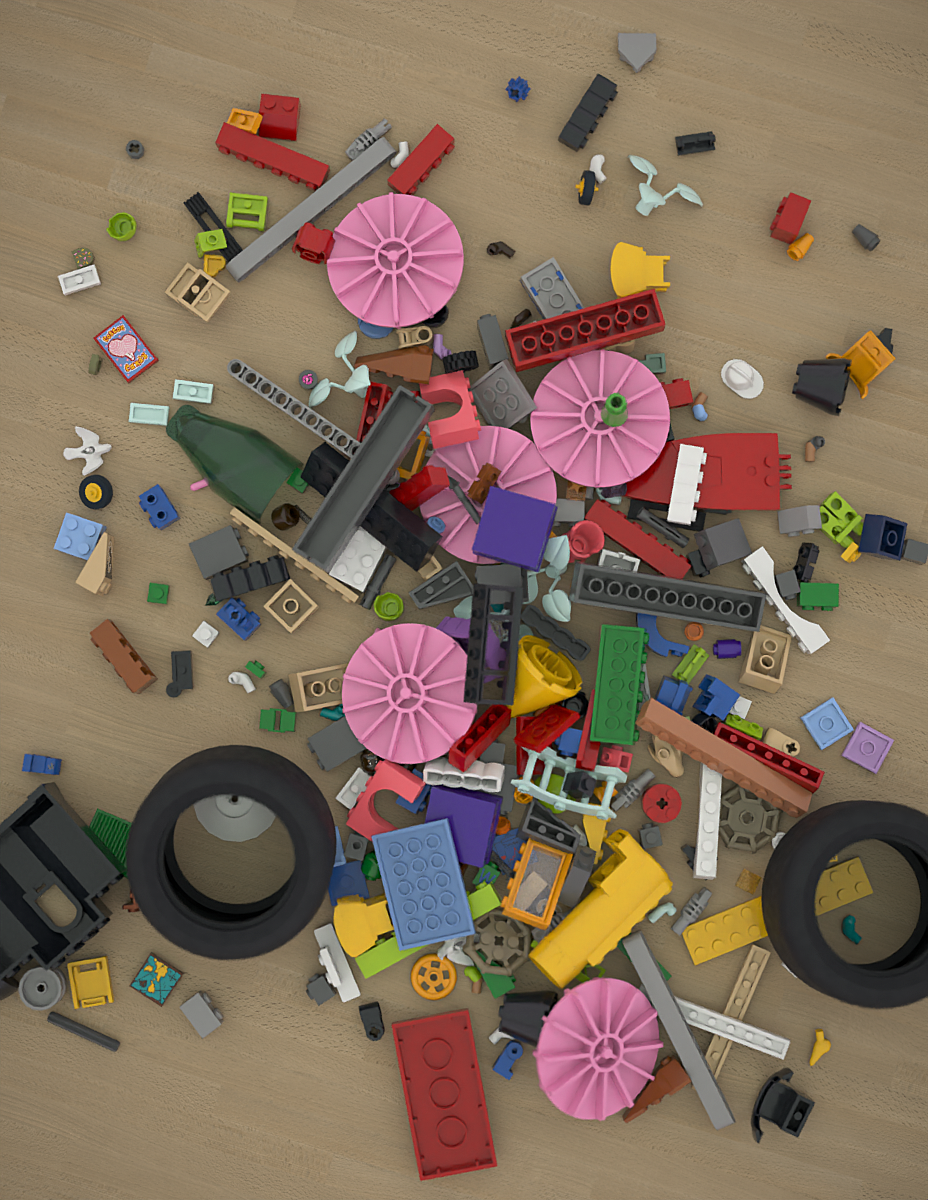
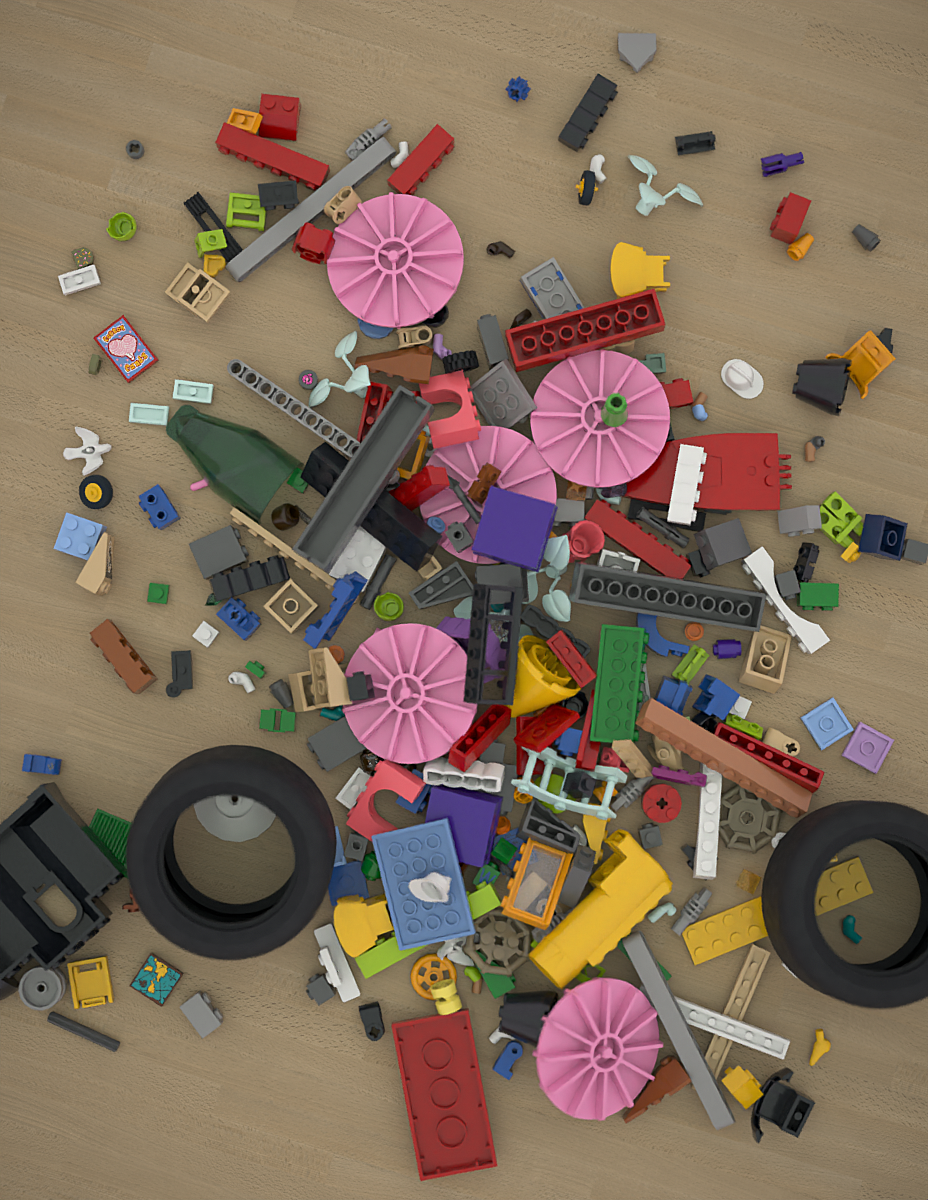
none -> black bracket [258,181,299,211]
none -> blue piece [303,571,368,649]
none -> tan slope [309,647,352,708]
none -> tan piece [324,186,361,224]
none -> orange plate [328,645,345,664]
none -> black brick [346,671,375,701]
none -> white piece [409,872,451,902]
none -> light yellow wheel [430,979,462,1015]
none -> dark grey brick [445,521,474,553]
none -> green plate [491,837,517,865]
none -> red plate [546,630,597,688]
none -> tan plate [612,740,653,778]
none -> magenta hinge [652,765,707,788]
none -> yellow brick [721,1065,764,1109]
none -> dark purple arm [761,152,804,177]

